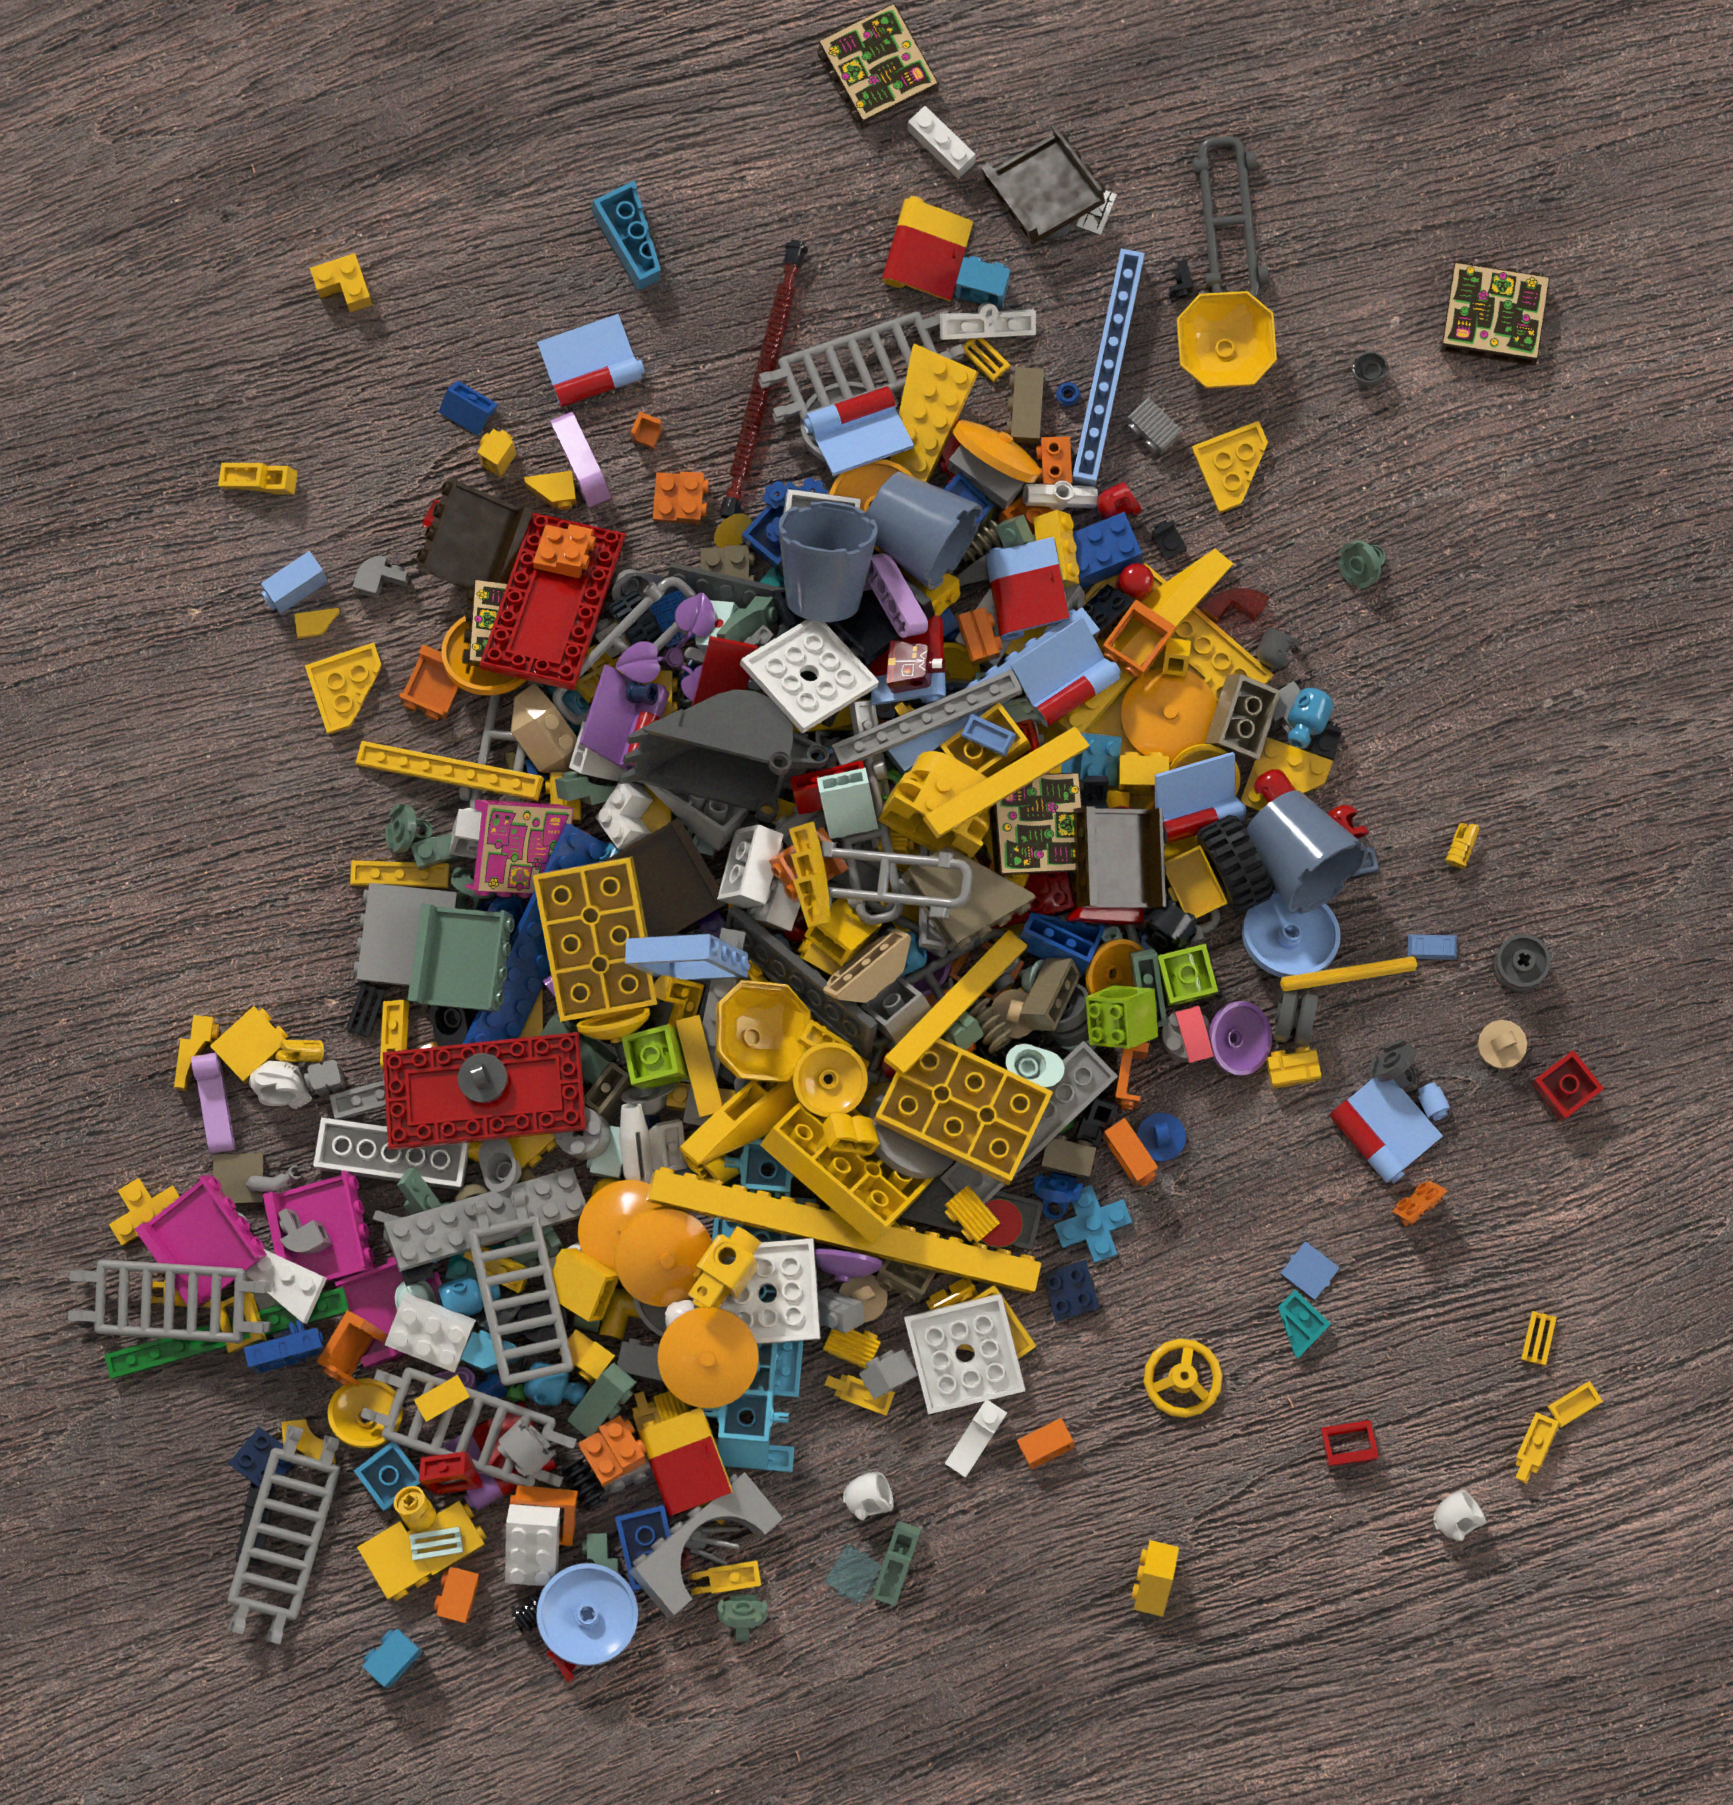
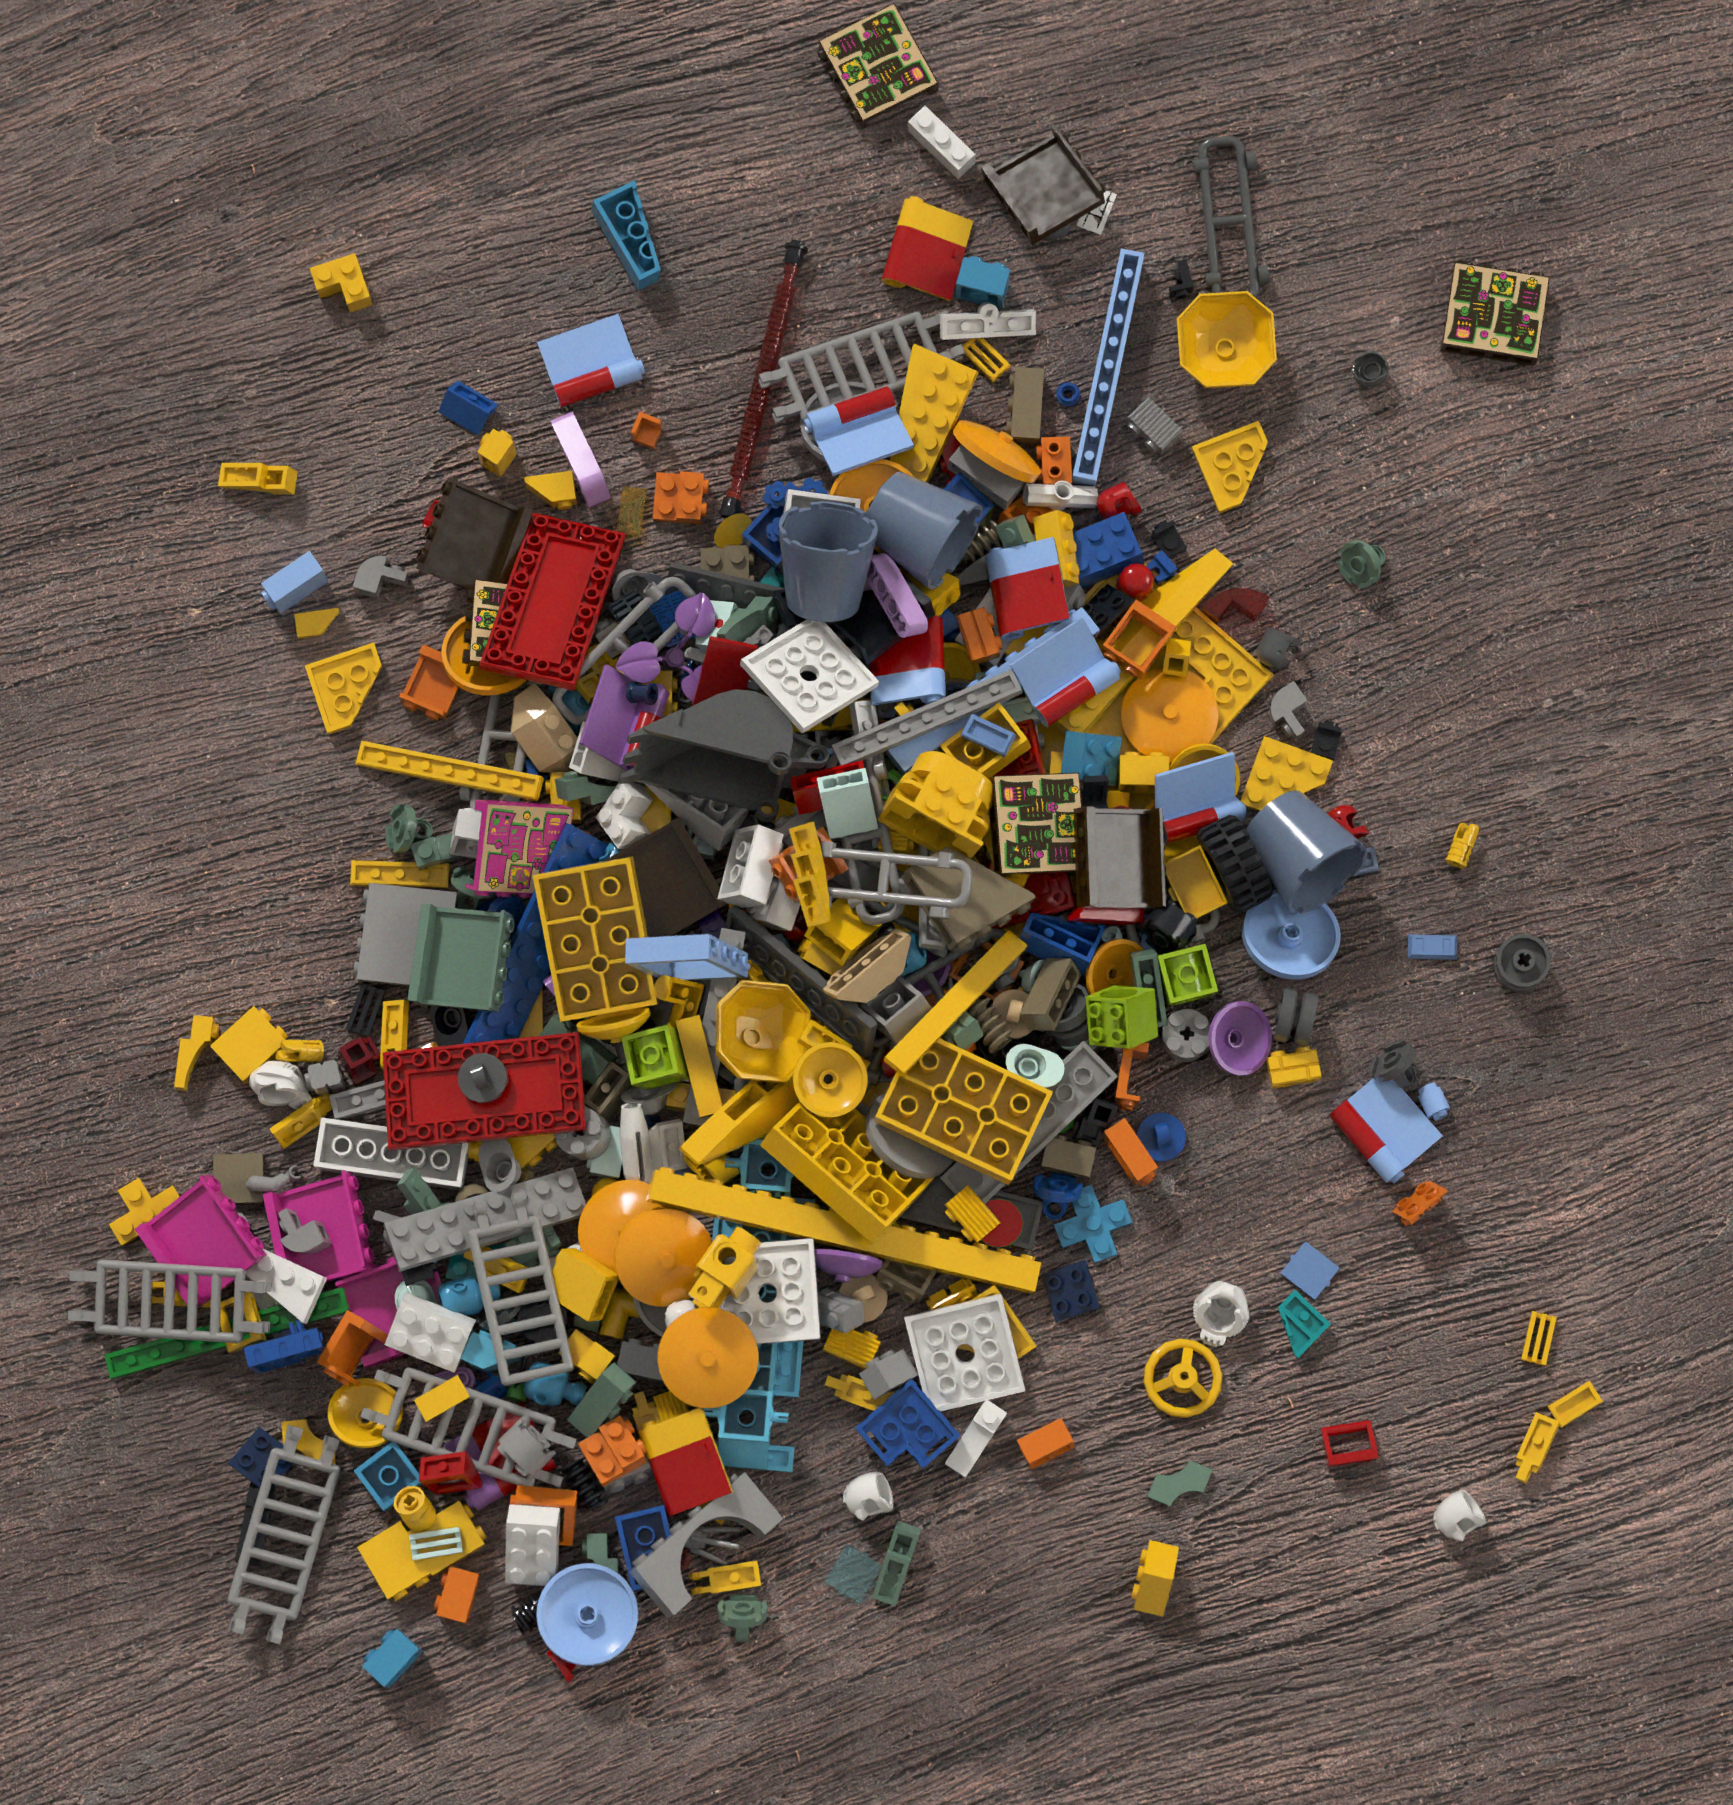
lavender beam [191,1052,235,1154] -> none
orange plate [533,524,596,578] -> none
yellow brick [822,1112,880,1155] -> none
torso [886,640,945,693] -> none
yellow tile [923,727,1090,838] -> none
coral slope [1175,1005,1213,1063] -> none
dark tan brick [1205,674,1281,760] -> none
red helmet [1254,769,1296,804] -> none
yellow axle [1280,956,1418,991] -> none
dark azure piece [1287,688,1334,749] -> none
tan tile [1477,1020,1527,1070] -> none
red brick [1531,1050,1604,1122] -> none
none -> yellow hinge [270,1093,332,1149]
none -> dark red brick [337,1036,380,1087]
none -> clear yellow tile [617,486,647,538]
none -> blue piece [855,1378,961,1469]
none -> blue tile [1146,550,1177,584]
none -> sand green tile [1147,1460,1212,1507]
none -> white helmet [1193,1281,1250,1347]

